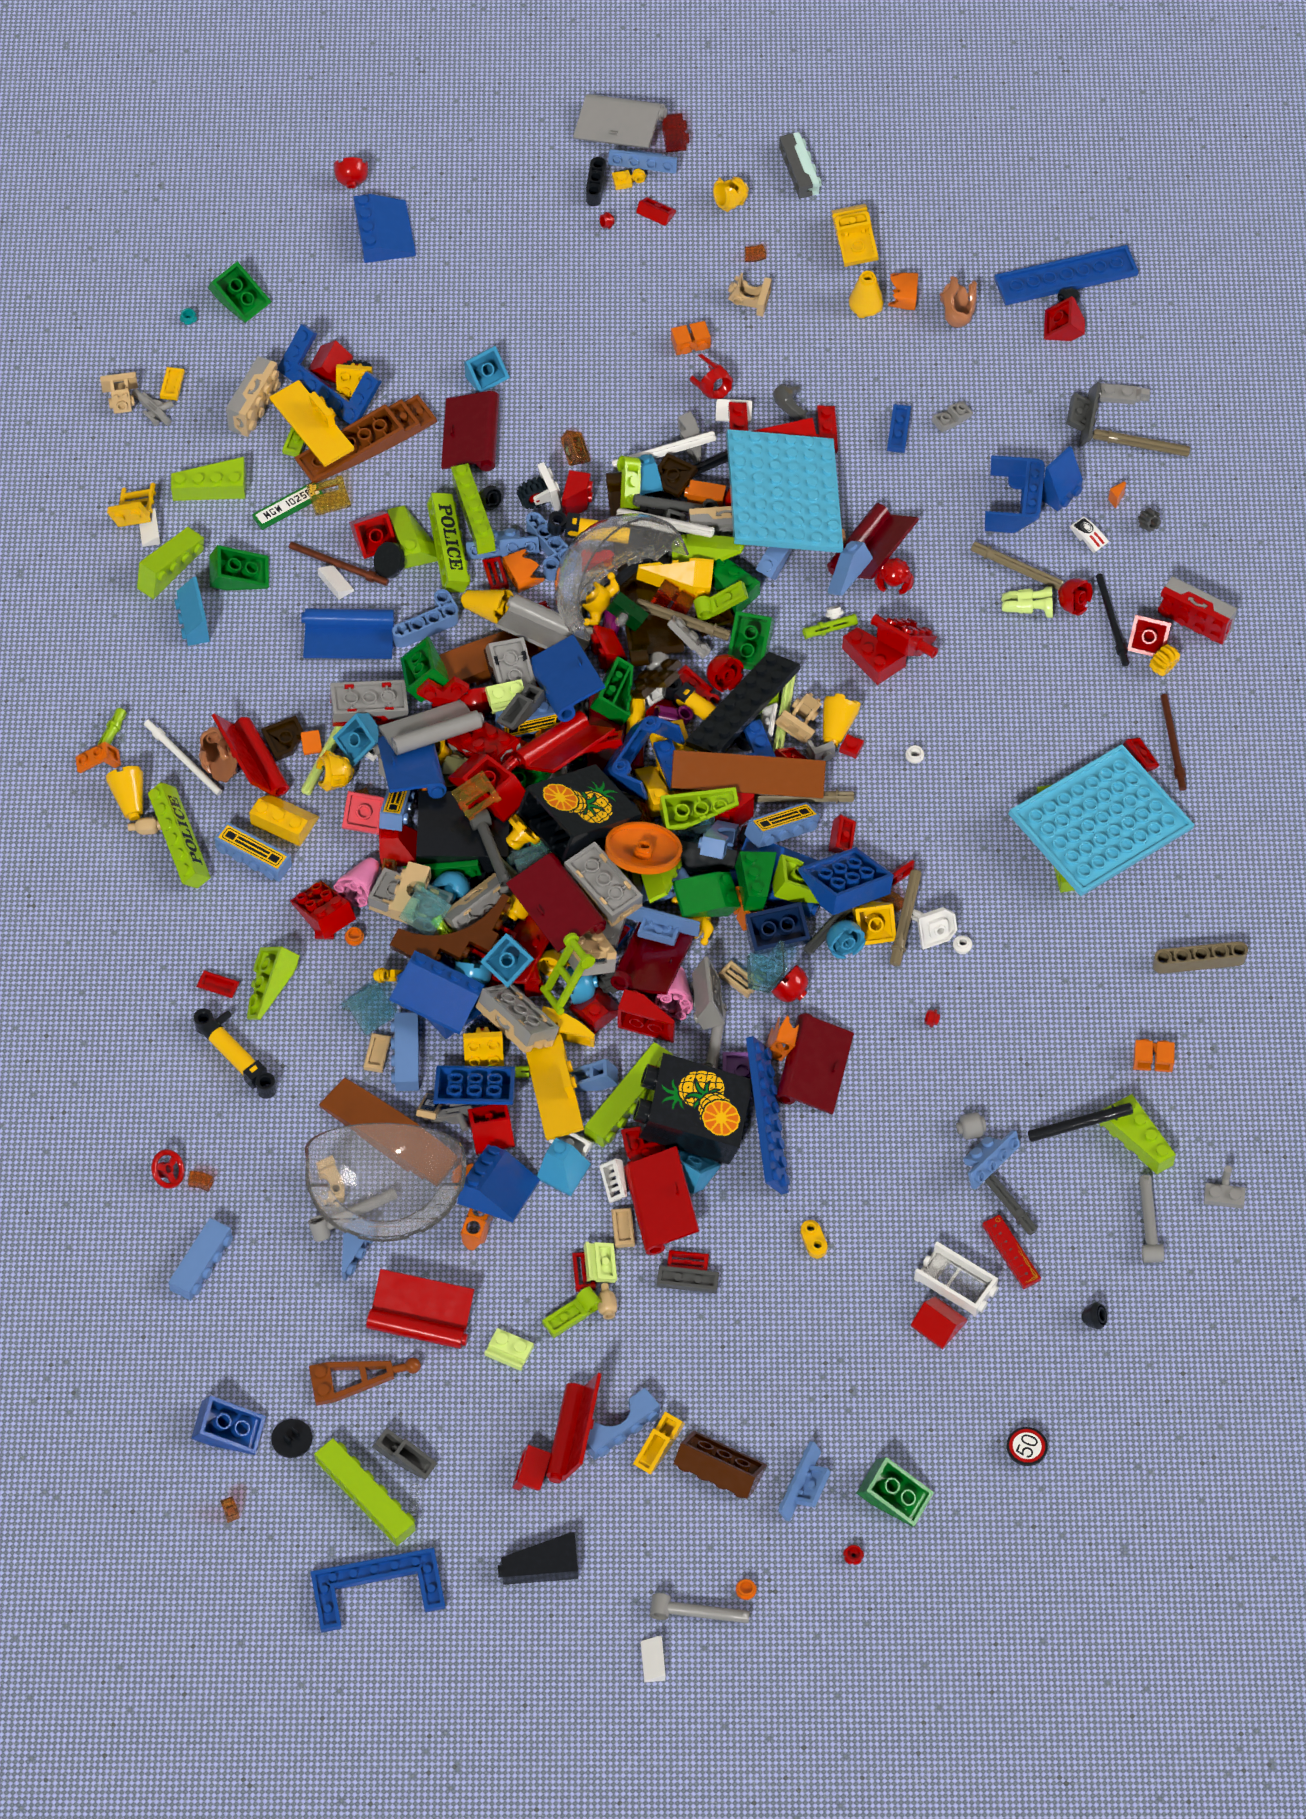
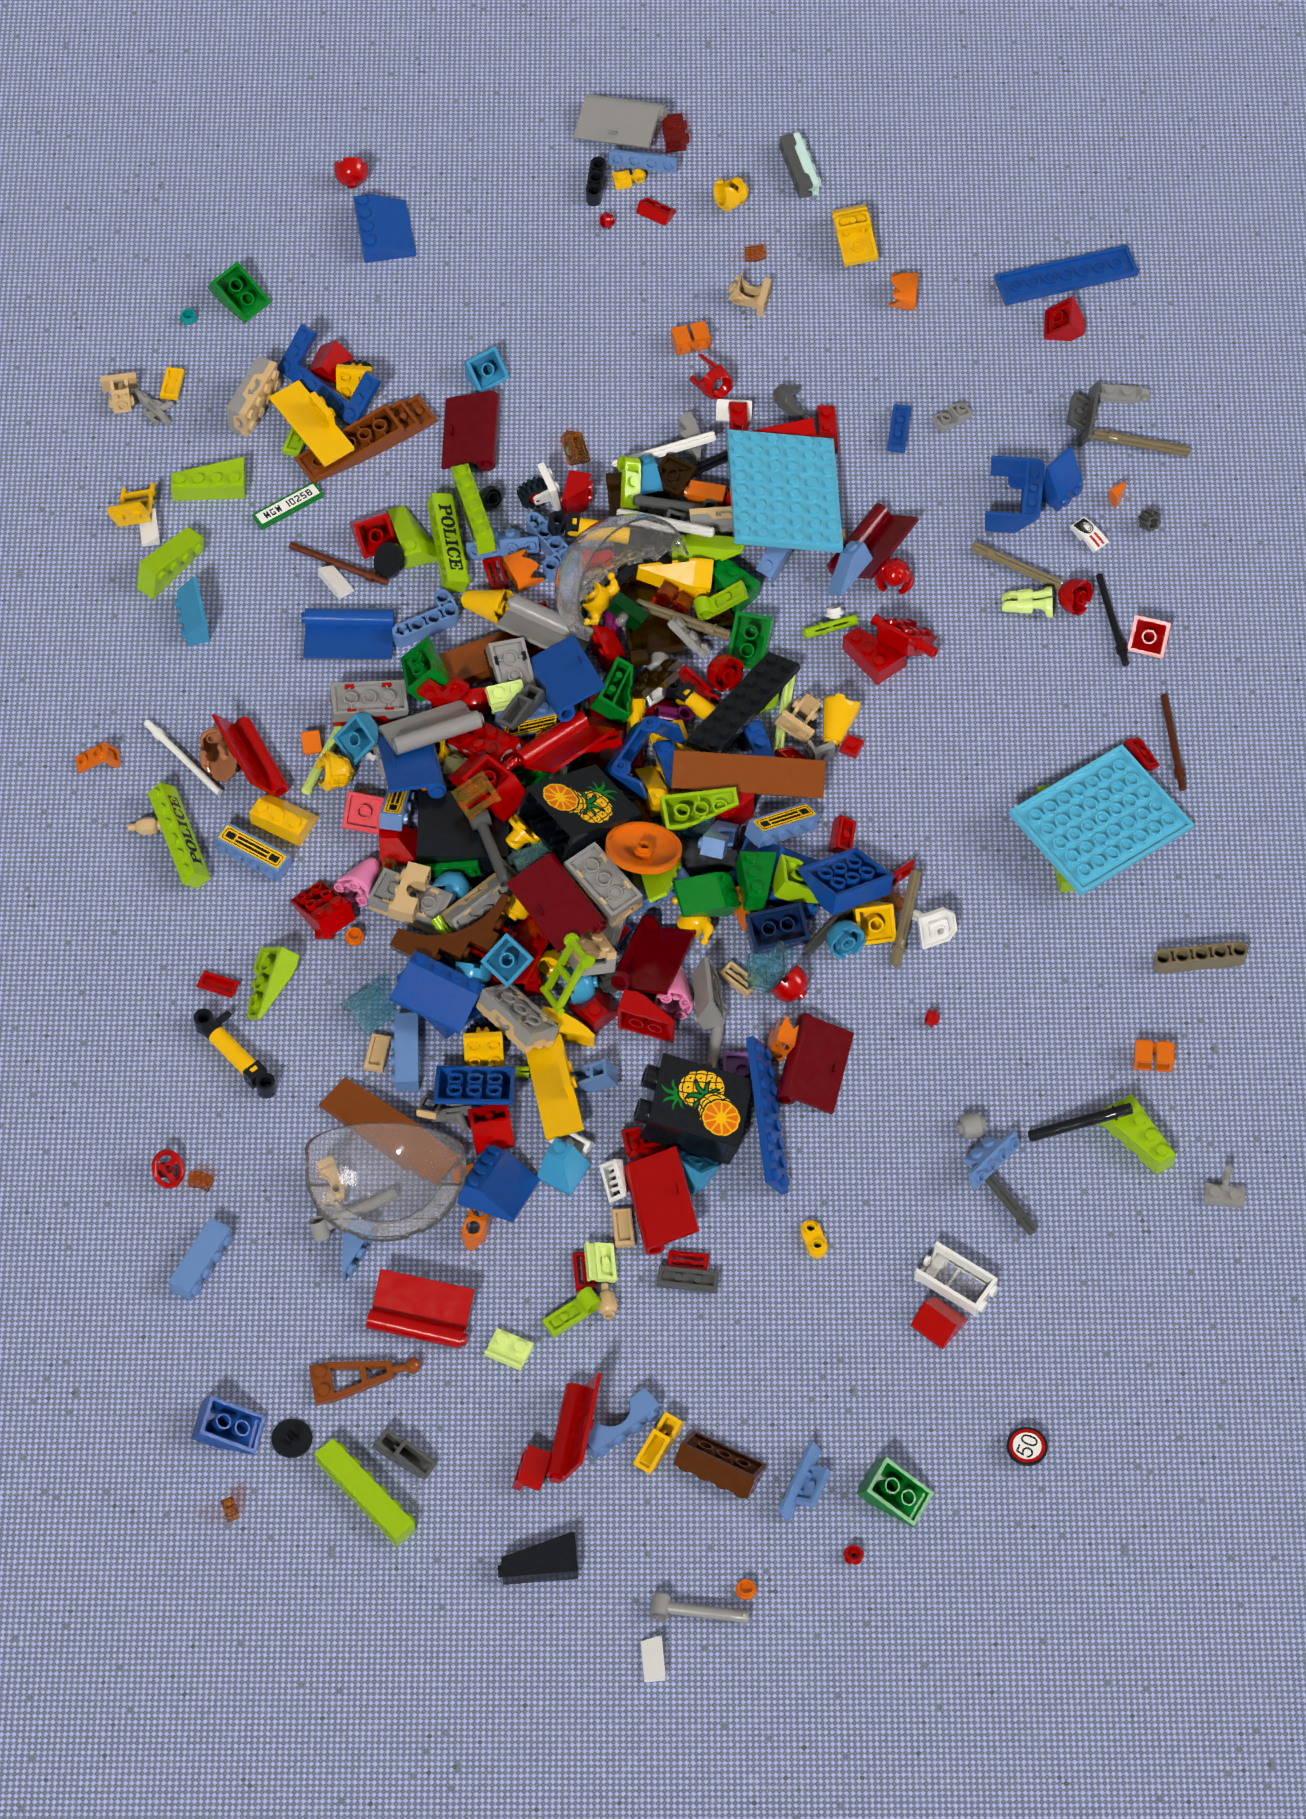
lime pin [97,708,127,745] -> none
yellow cone [106,766,143,821] -> none
green slope [209,545,269,591] -> none
dark brown plate [261,715,303,761] -> none
clear yellow plate [306,475,351,516] -> none
blue plate [310,1548,446,1633] -> none
yellow plate [373,968,404,983] -> none
clear light blue bracket [399,883,452,935] -> none
lime brick [584,1042,673,1148] -> none
medium blue bracket [626,907,700,946] -> none
dark tan axle [754,789,854,804] -> none
white slope [761,703,778,742] -> none
yellow cone [849,270,884,318] -> none
white plate [905,745,924,764] -> none
nougat hair [940,276,977,328] -> none
white plate [953,936,972,954] -> none
red tile [982,1214,1041,1290] -> none
black cone [1057,288,1080,304] -> none
black cone [1081,1302,1107,1329] -> none
light grey piece [1139,1175,1164,1263] -> none
yellow gear [1149,644,1180,676] -> none
red piece [1158,576,1237,645] -> none

